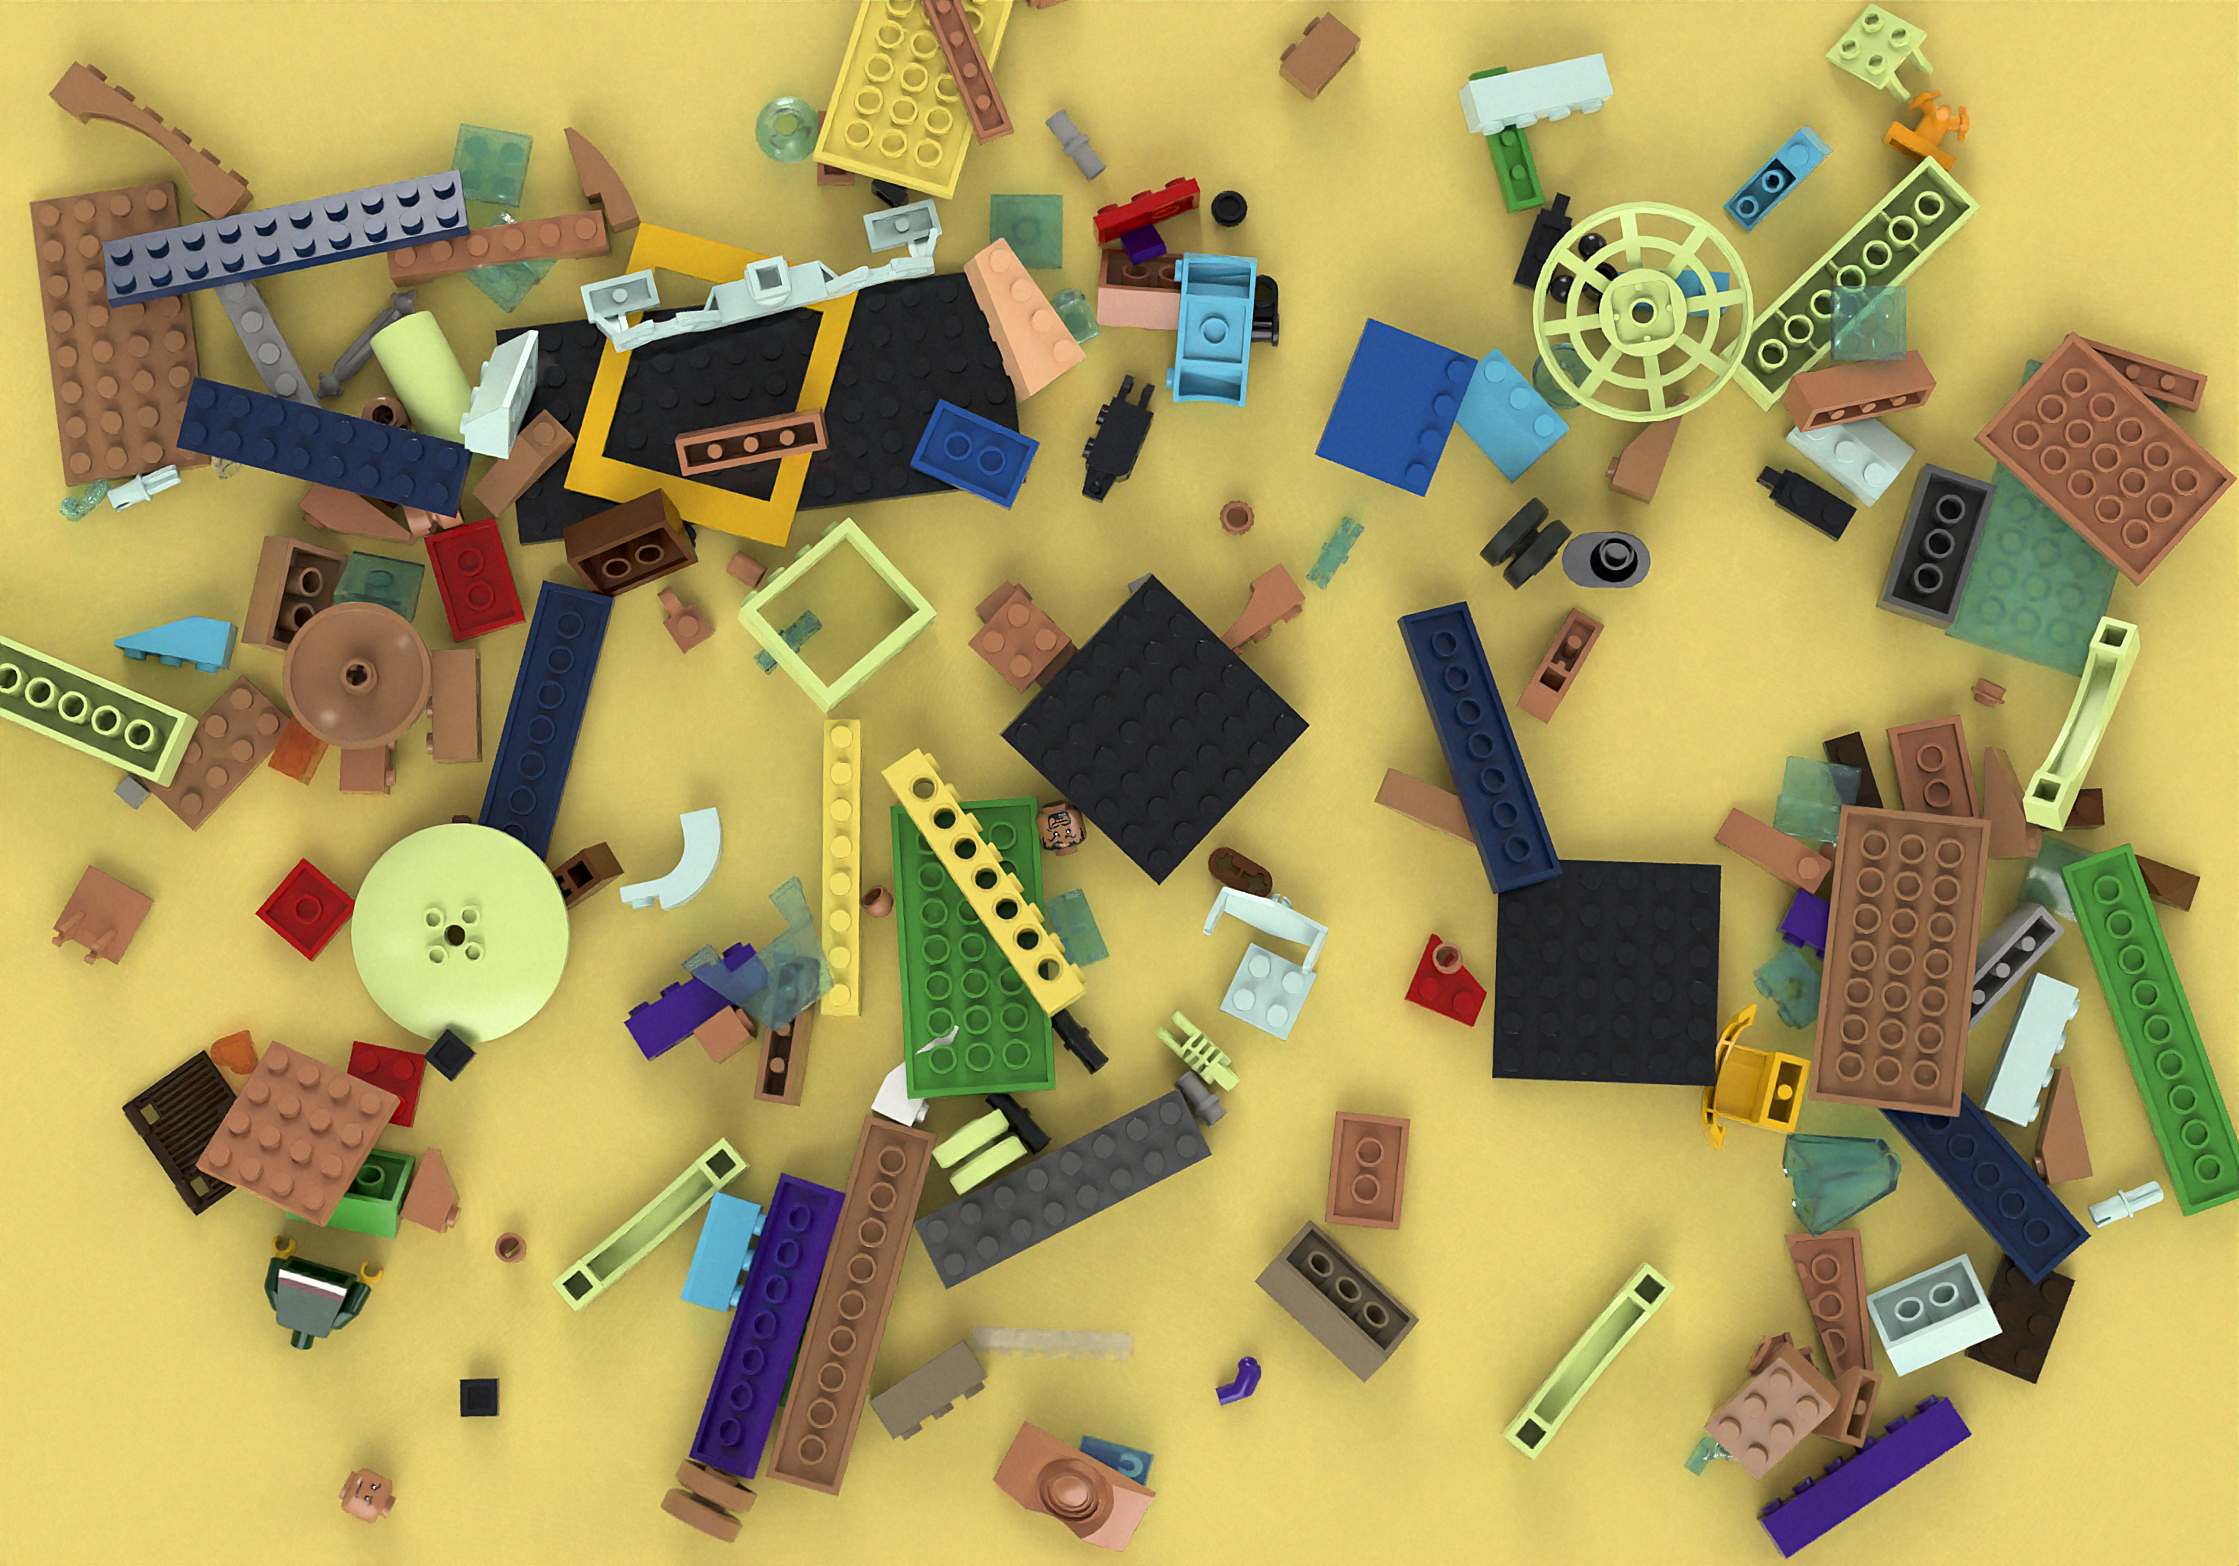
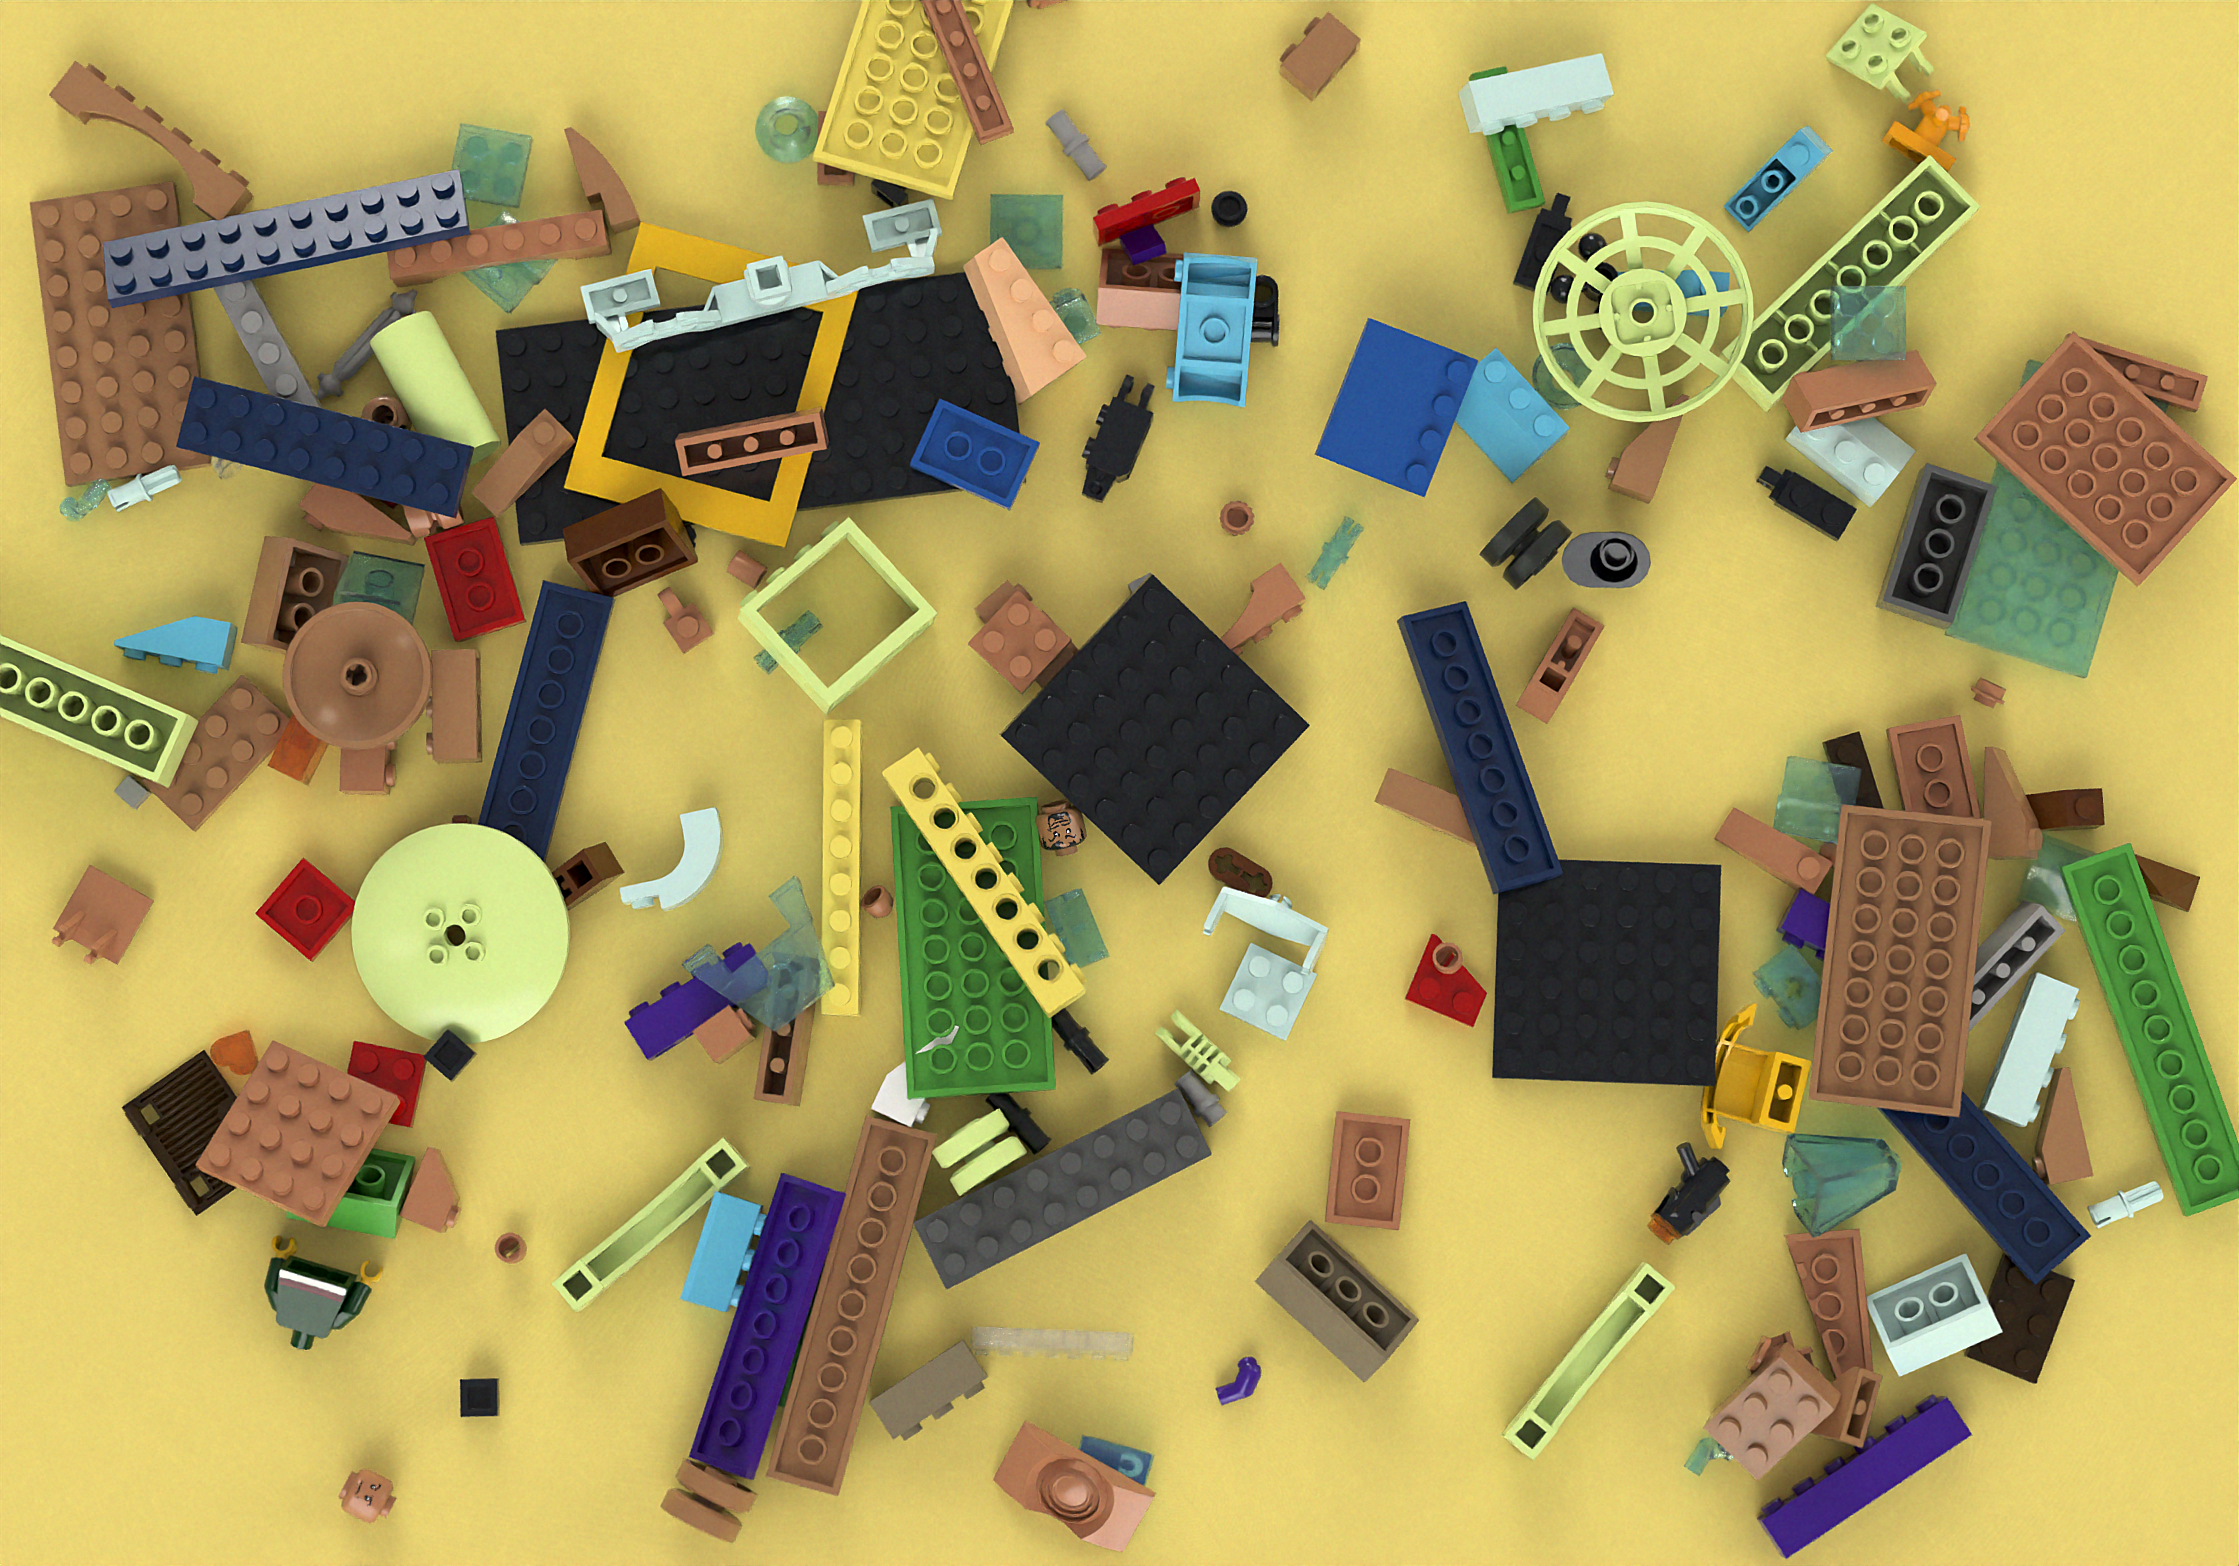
light aqua slope [460,330,538,459] -> none
yellowish green arch [2022,616,2141,831] -> none
none -> black piece [1647,1142,1731,1245]

